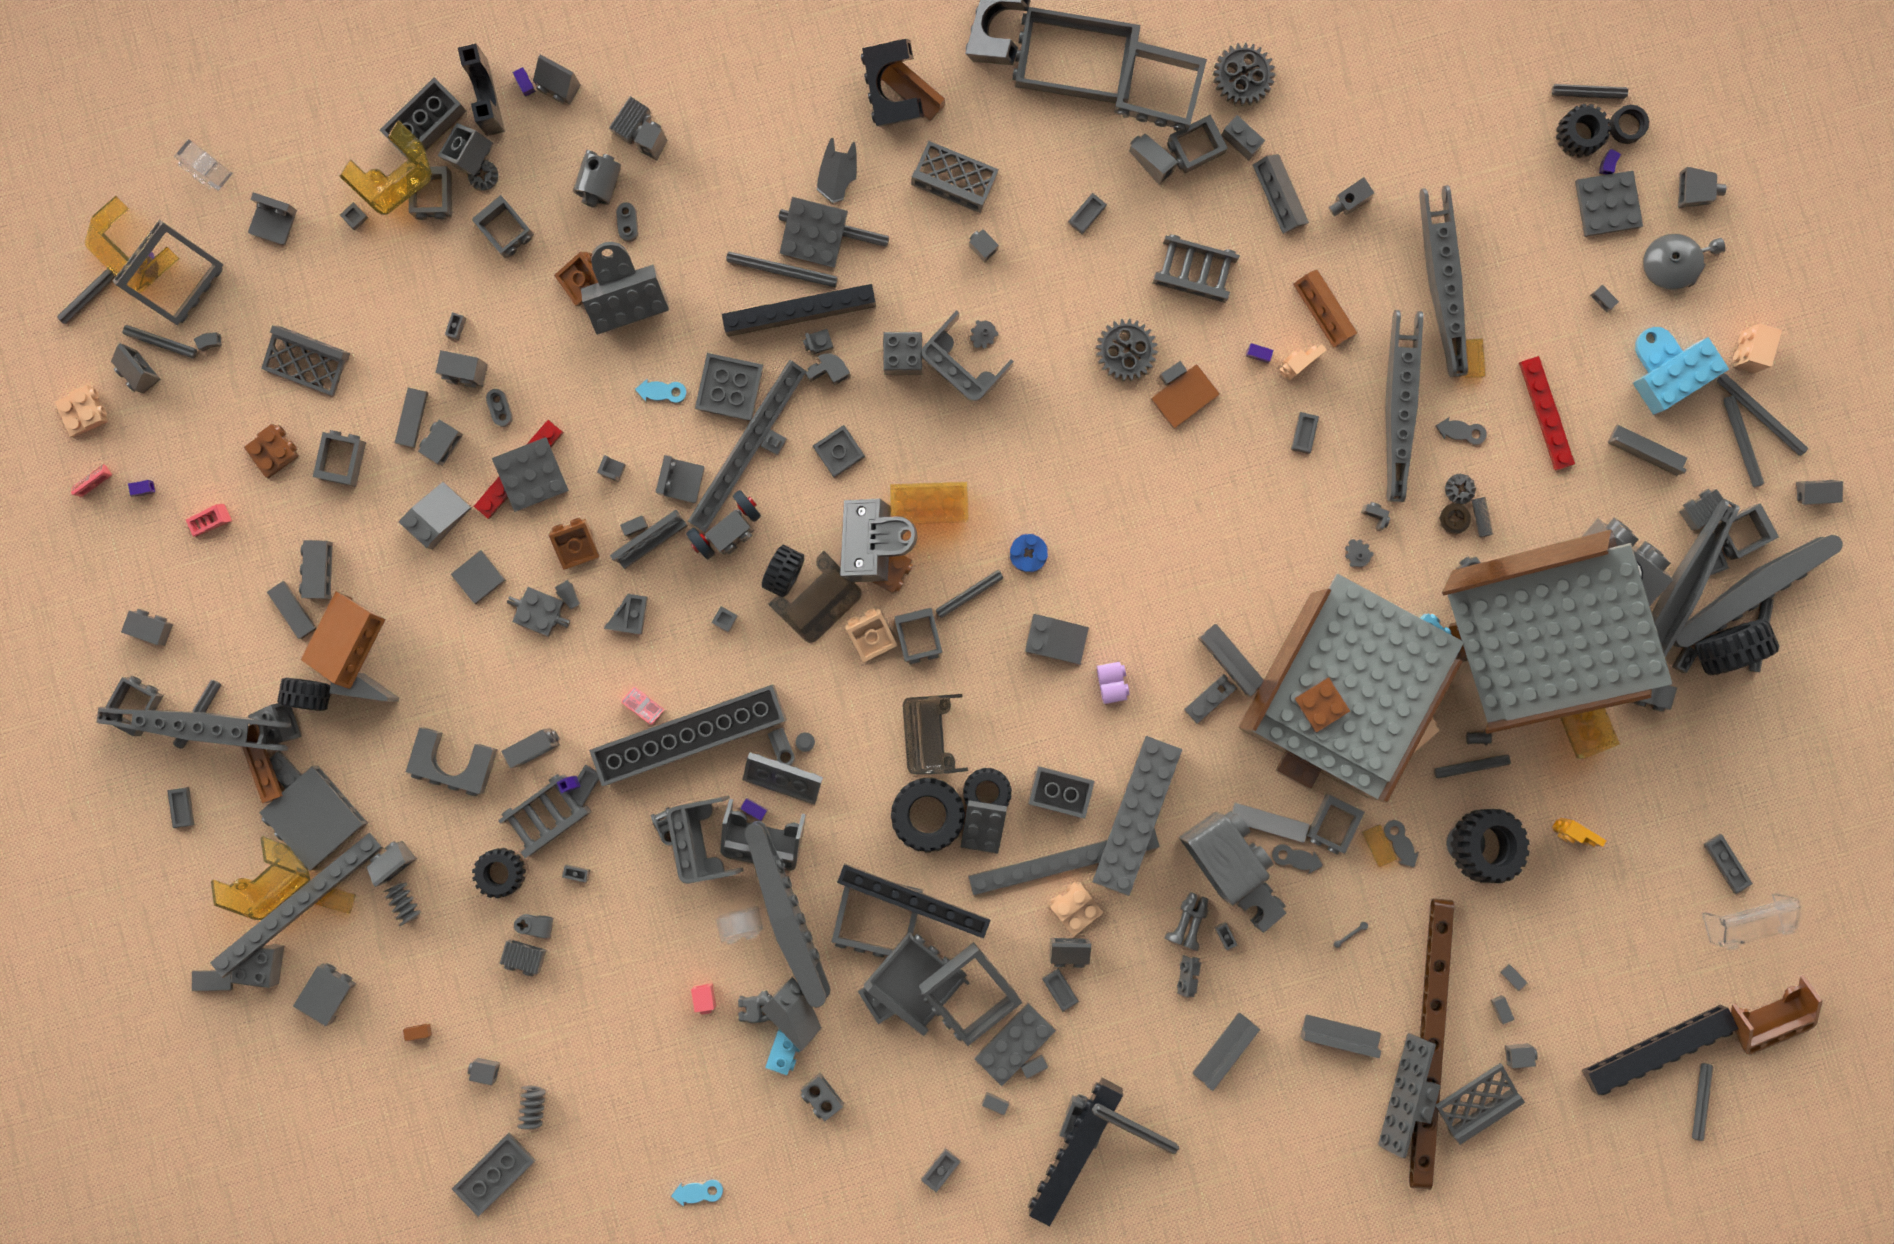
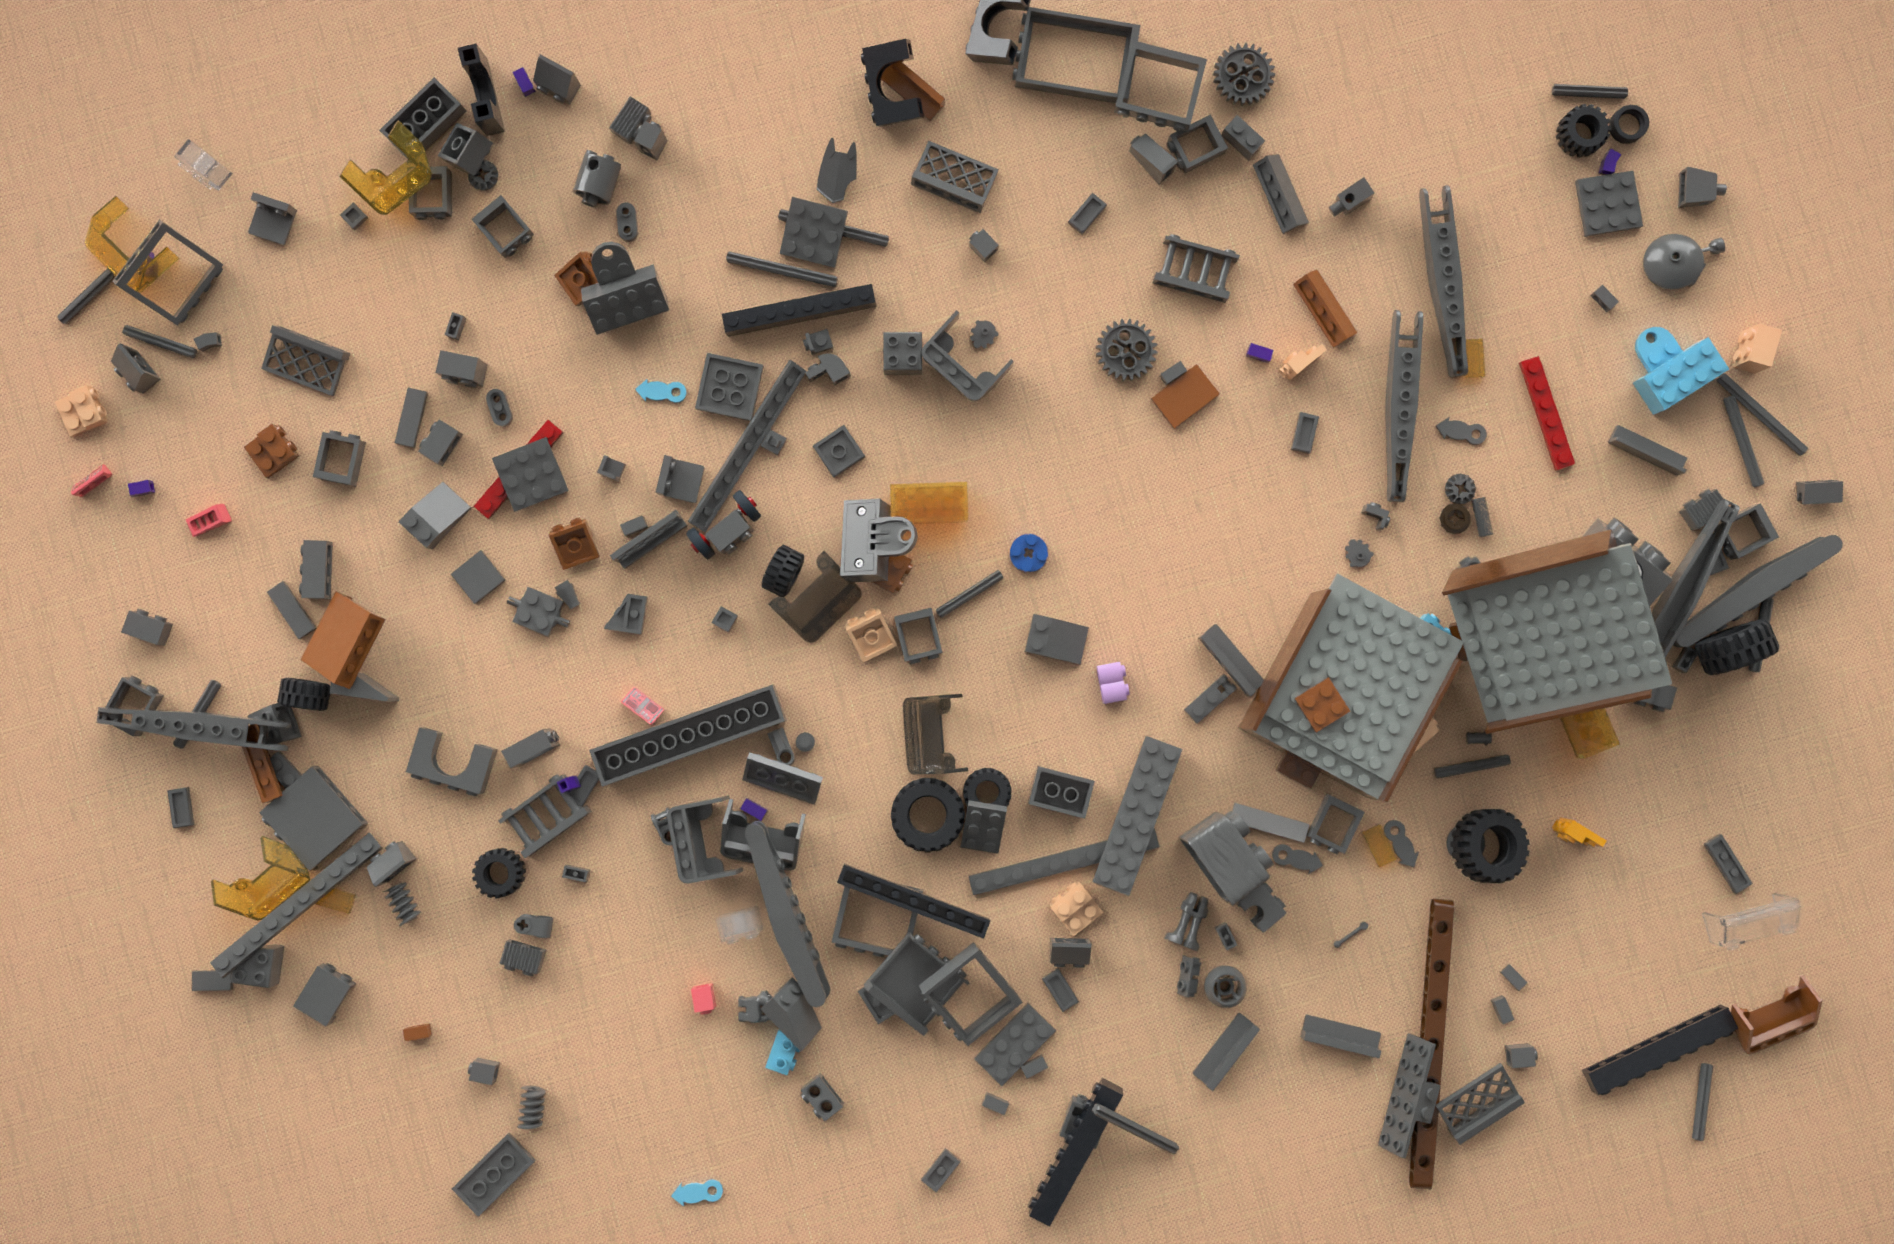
none -> dark grey wheel [1204,965,1247,1008]

